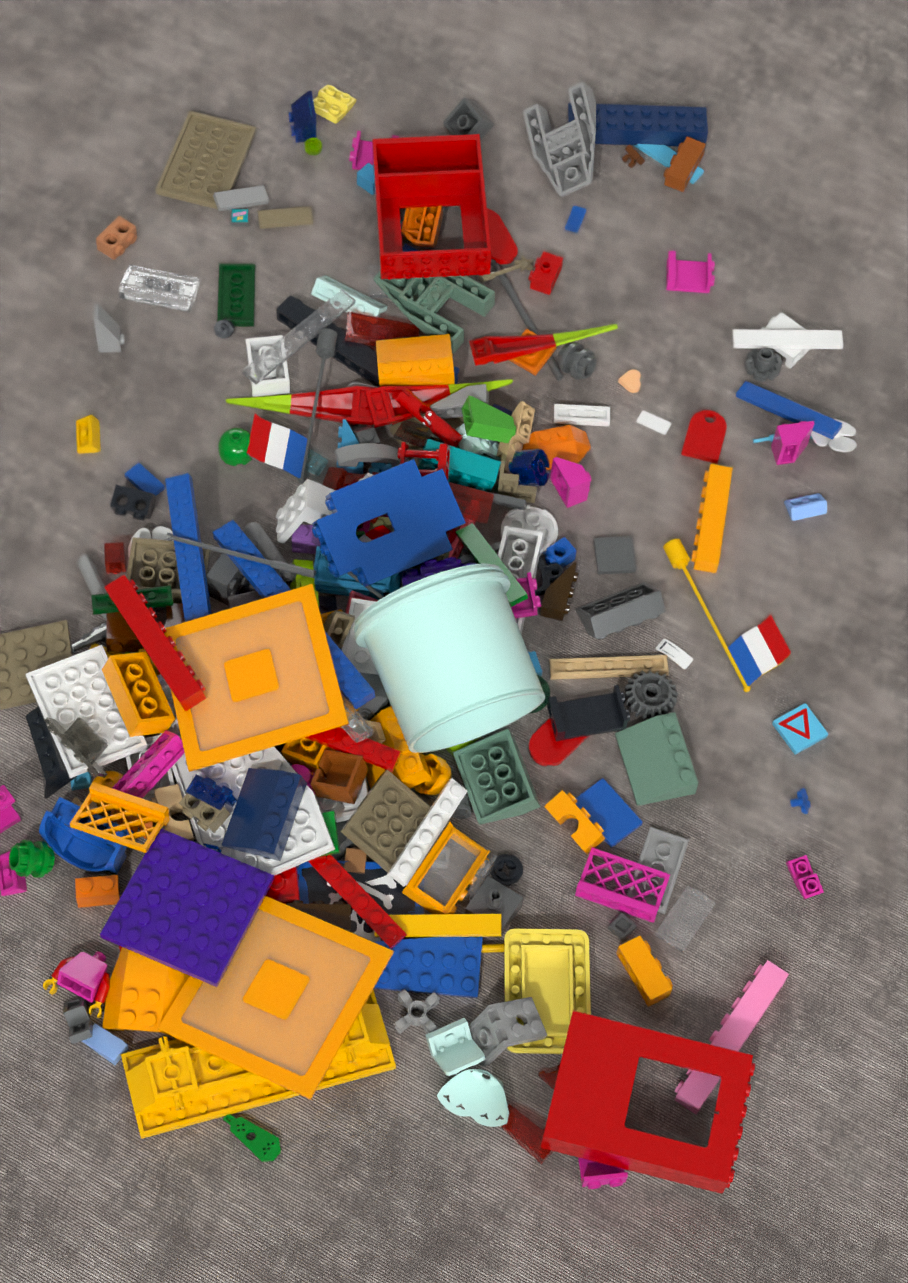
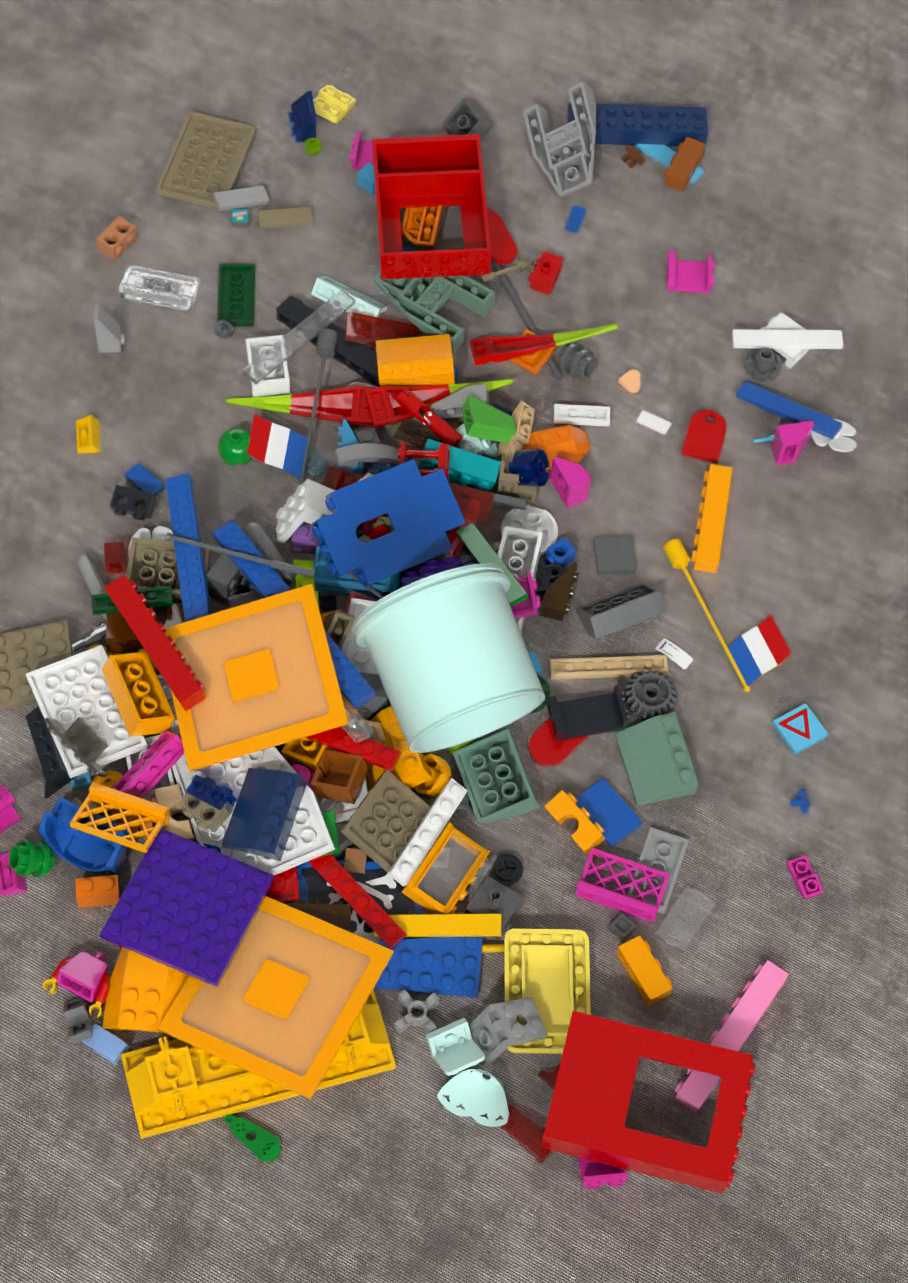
light blue slope [784,493,827,521] -> none

